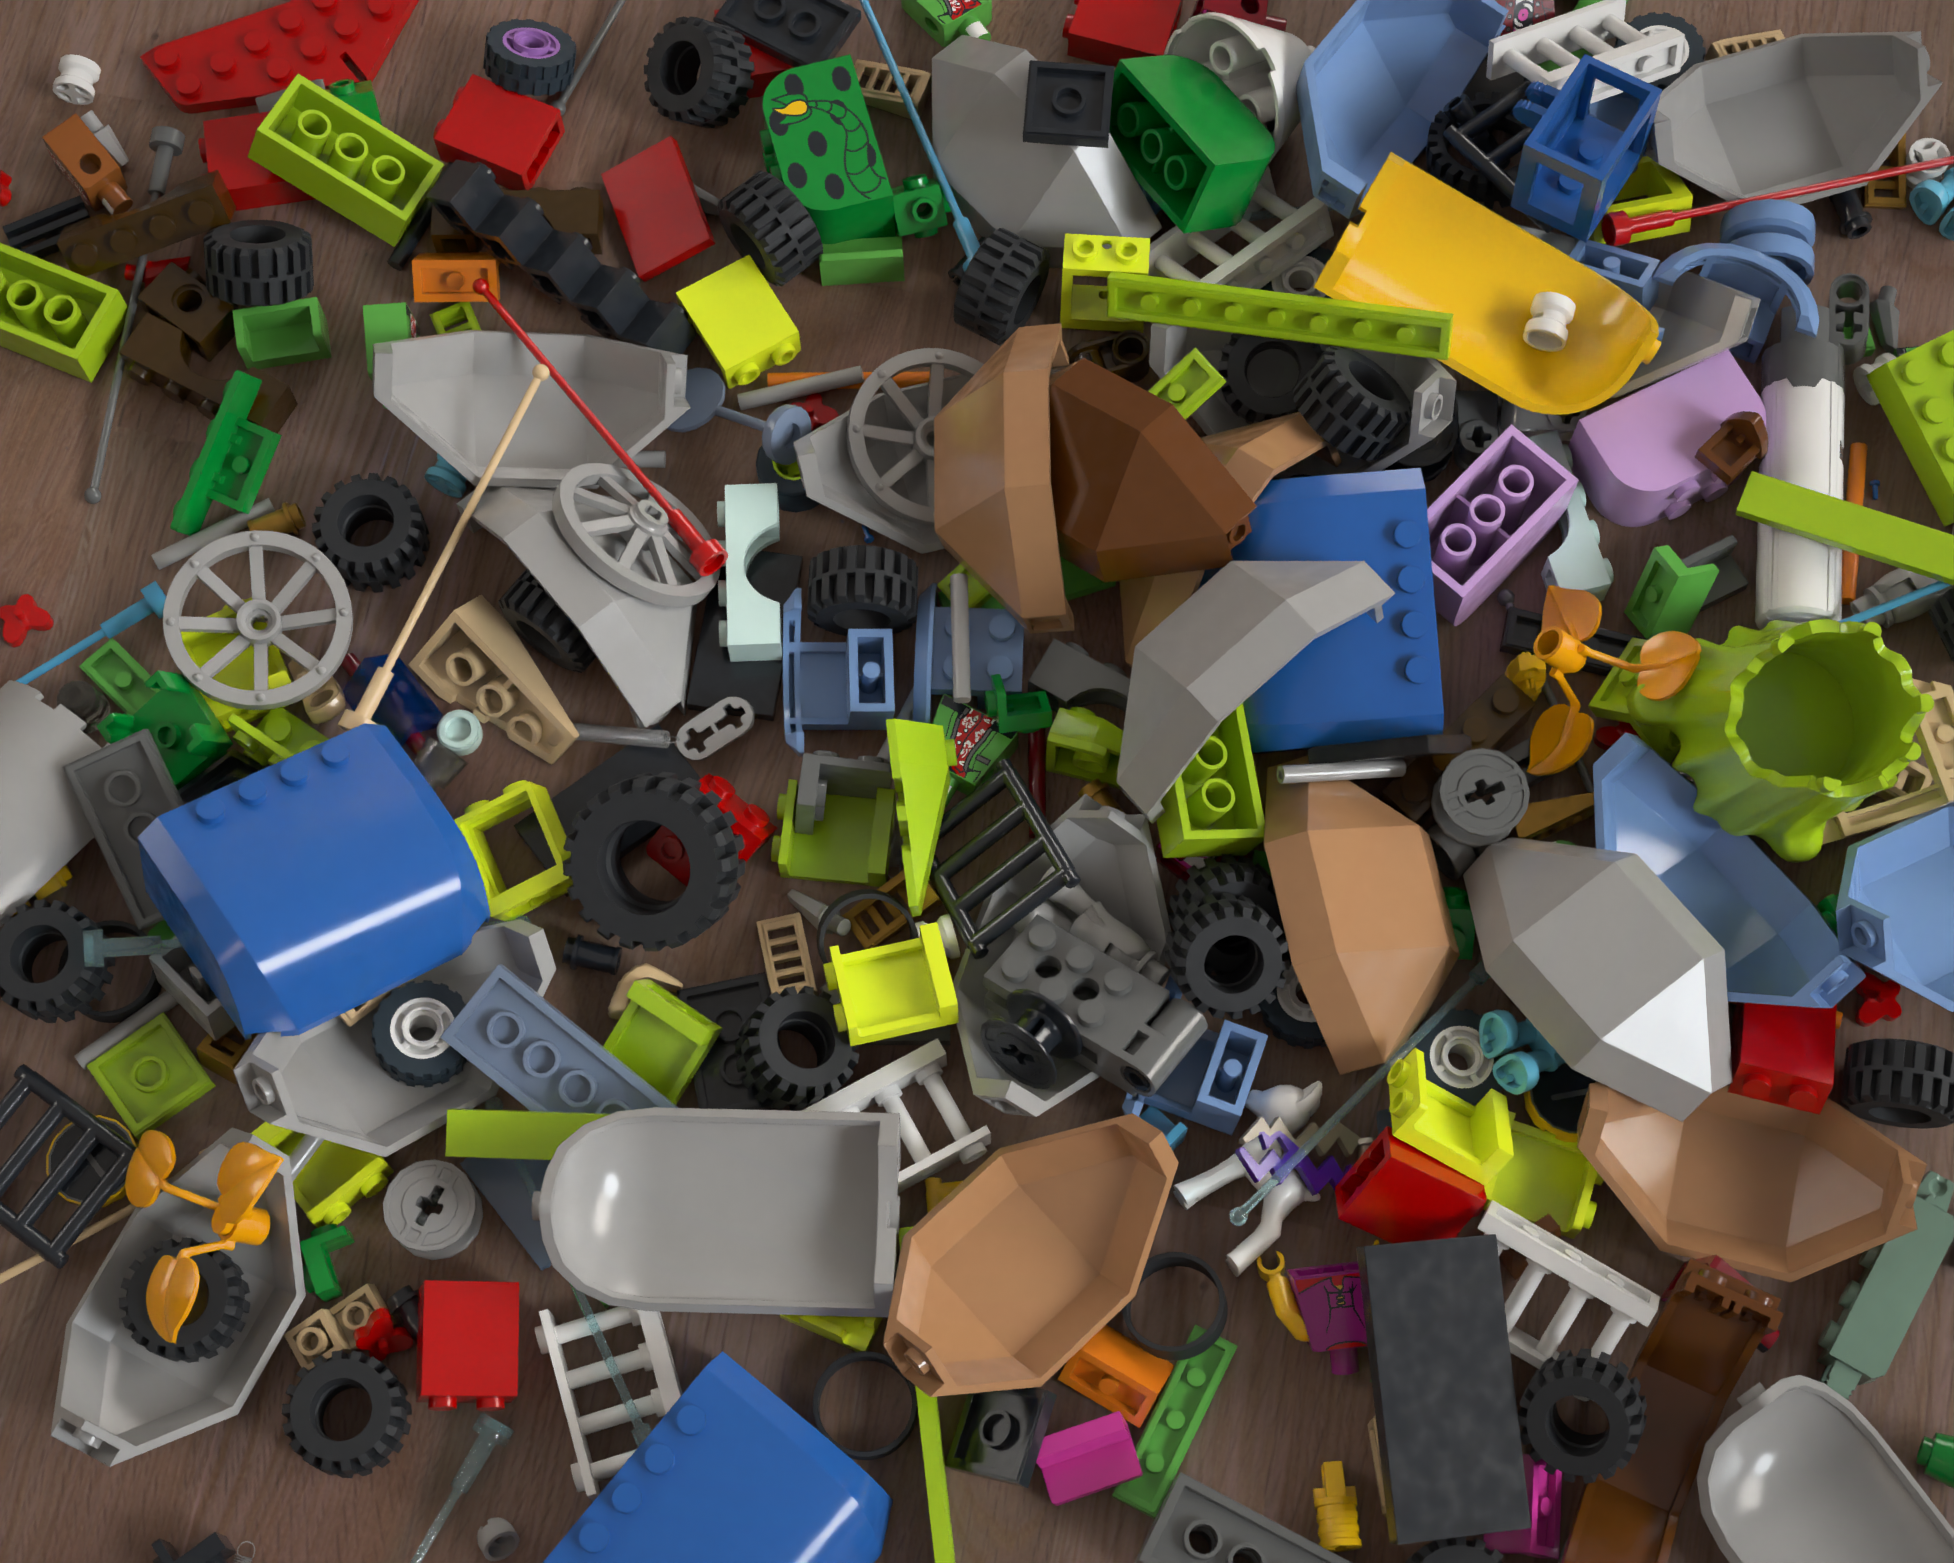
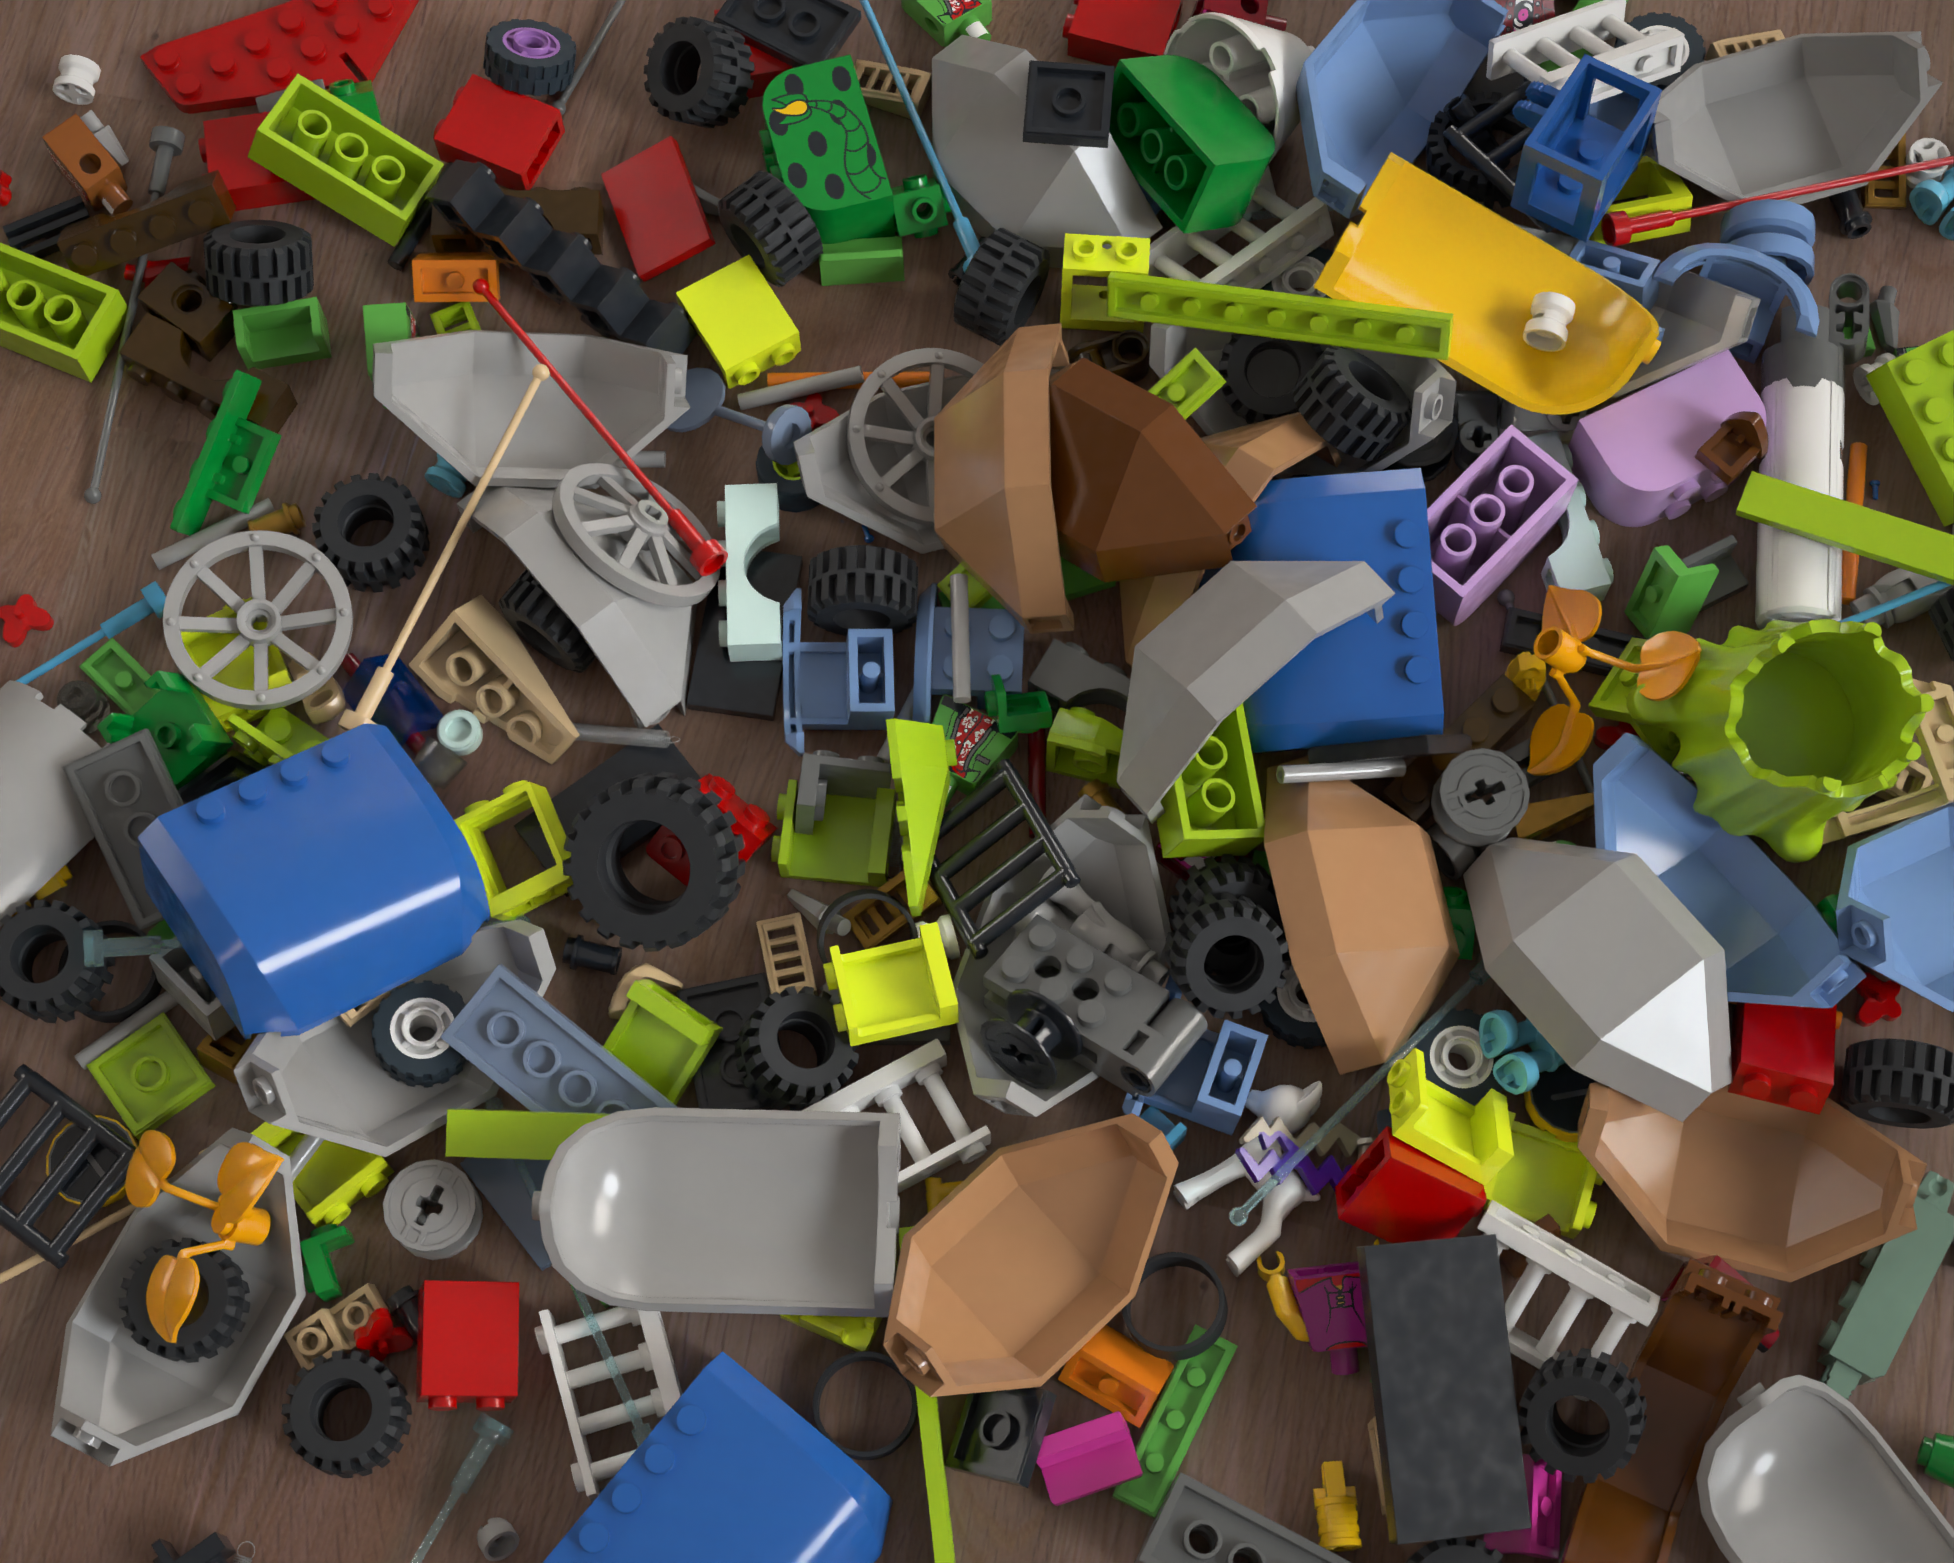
light grey beam [676,697,755,760] -> none

